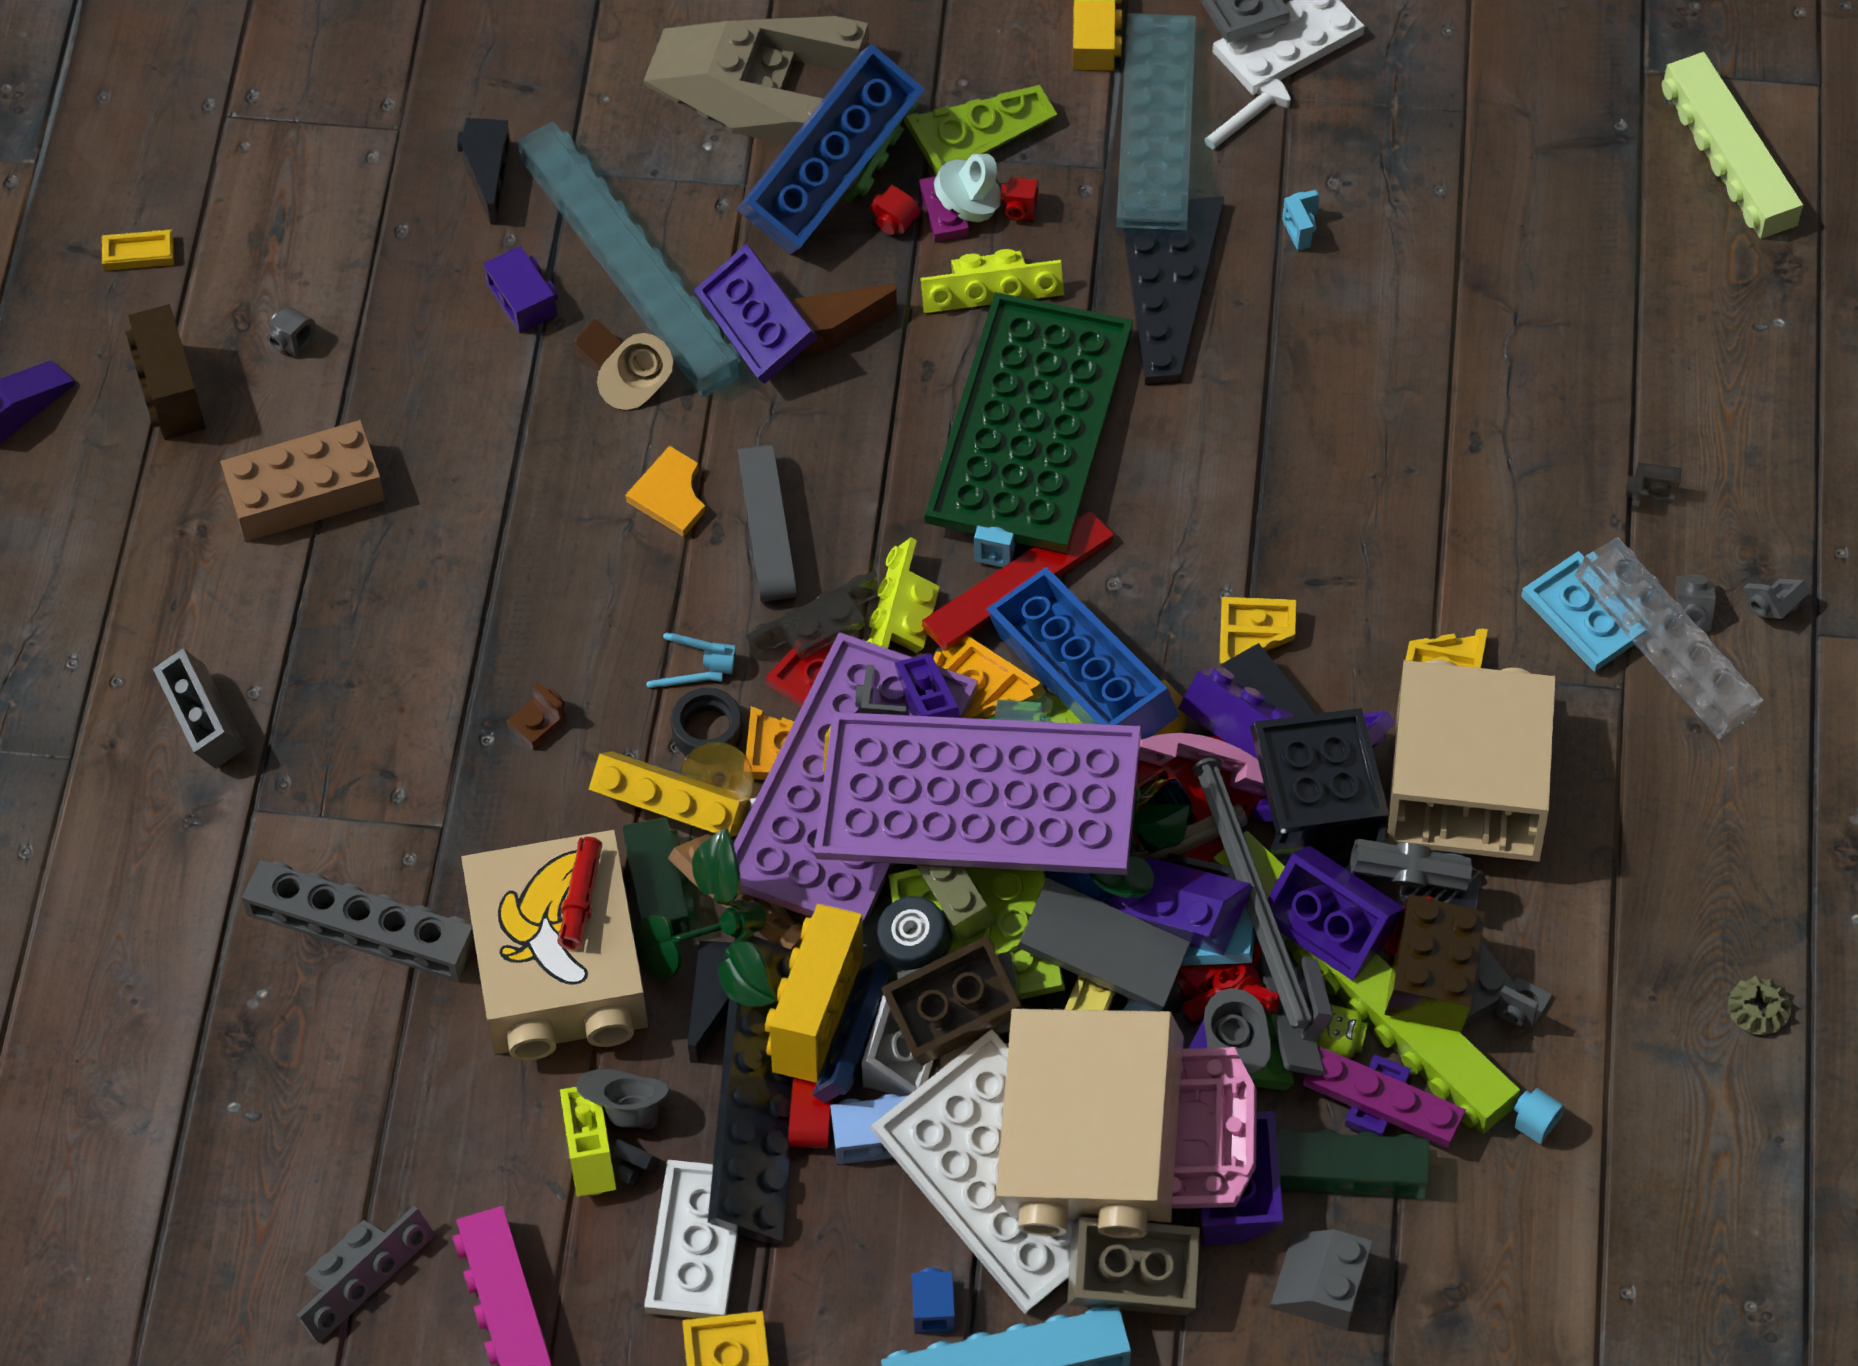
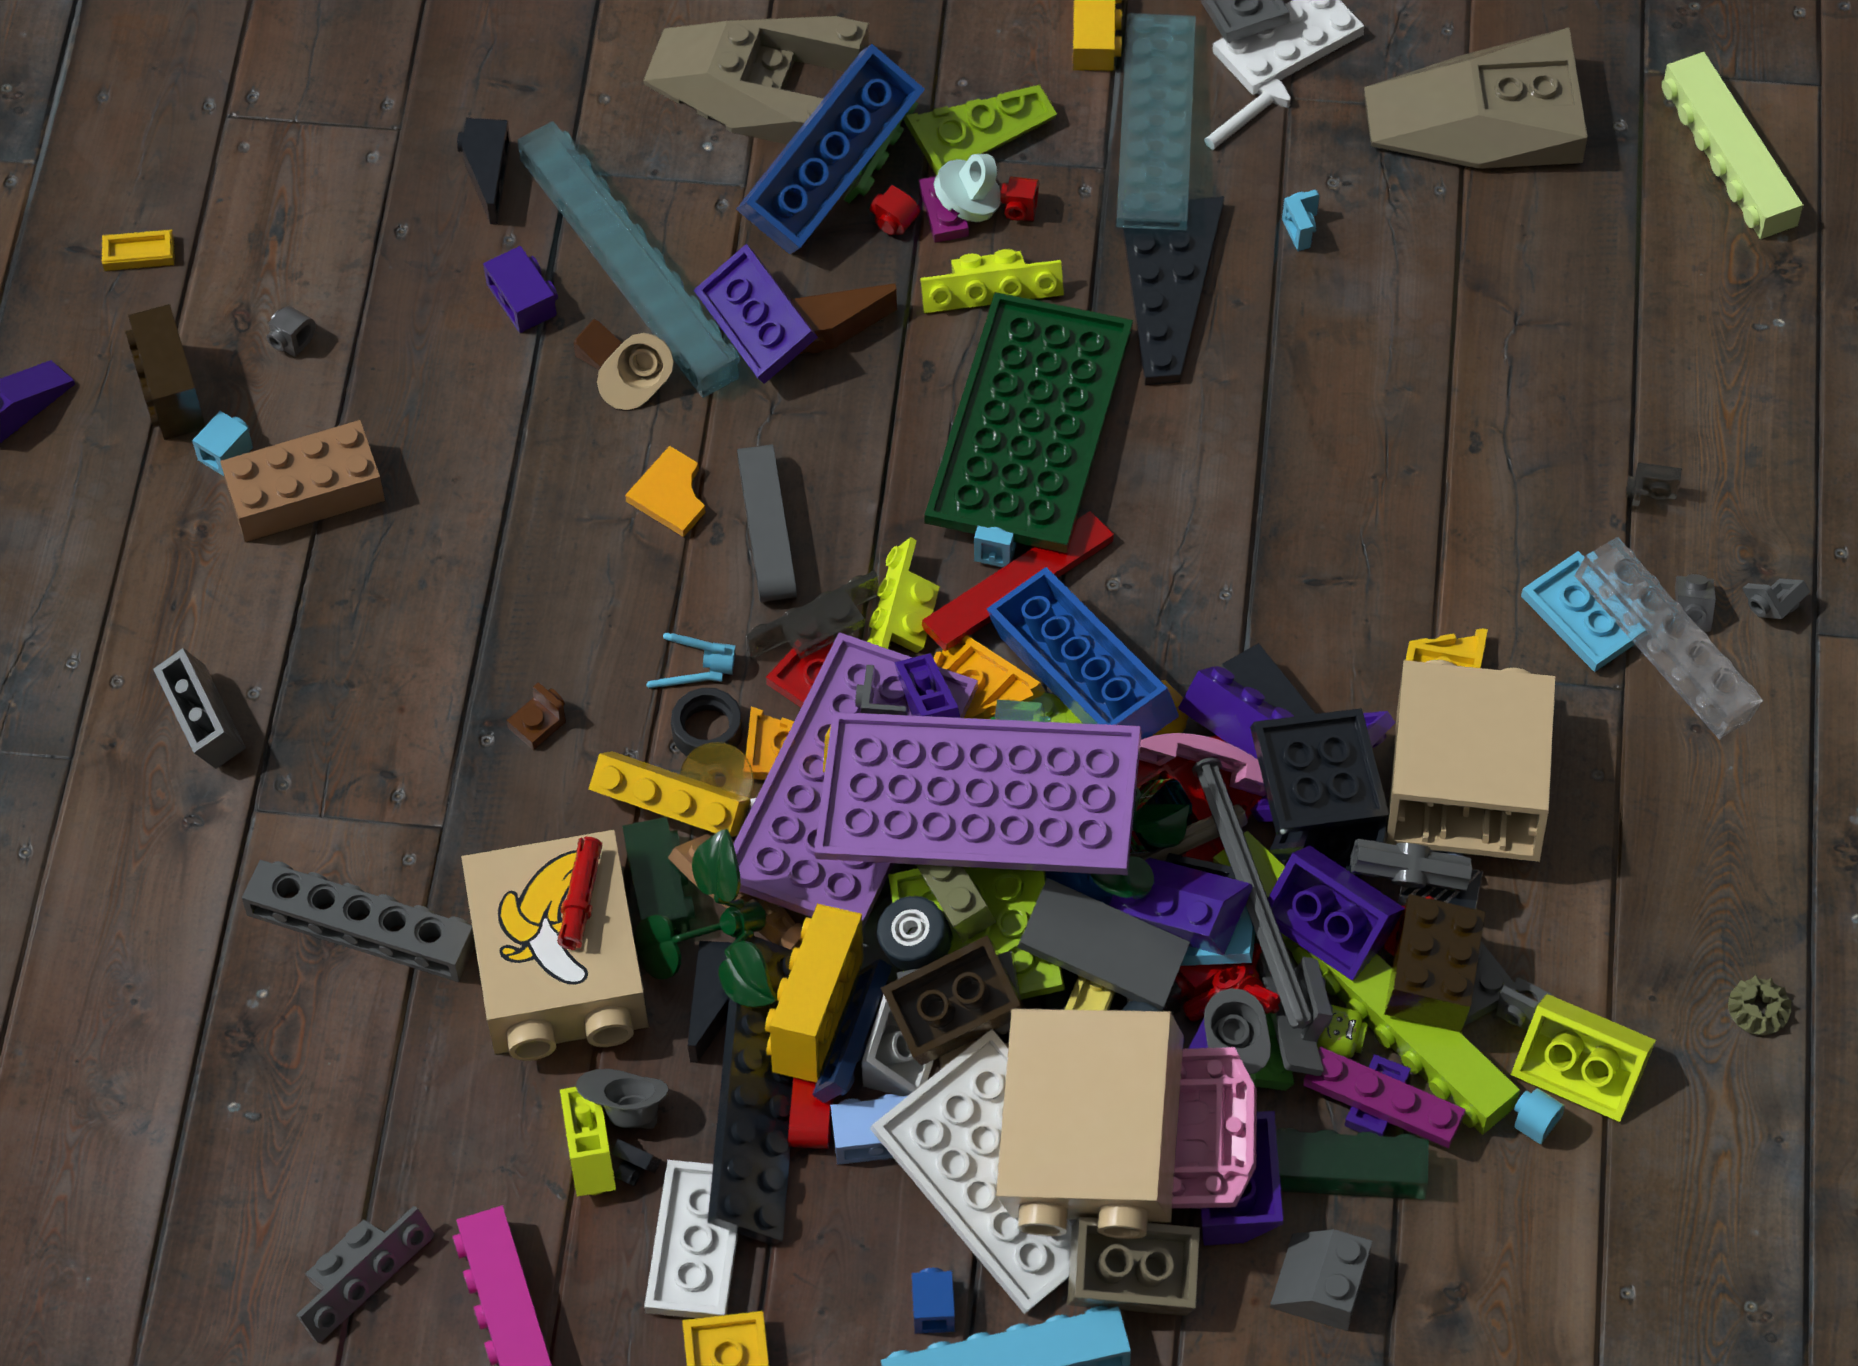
yellow wing [1219,597,1296,667] -> none
none -> medium azure brick [192,411,253,476]
none -> dark tan wedge [1364,28,1587,169]
none -> neon yellow slope [1511,994,1656,1122]

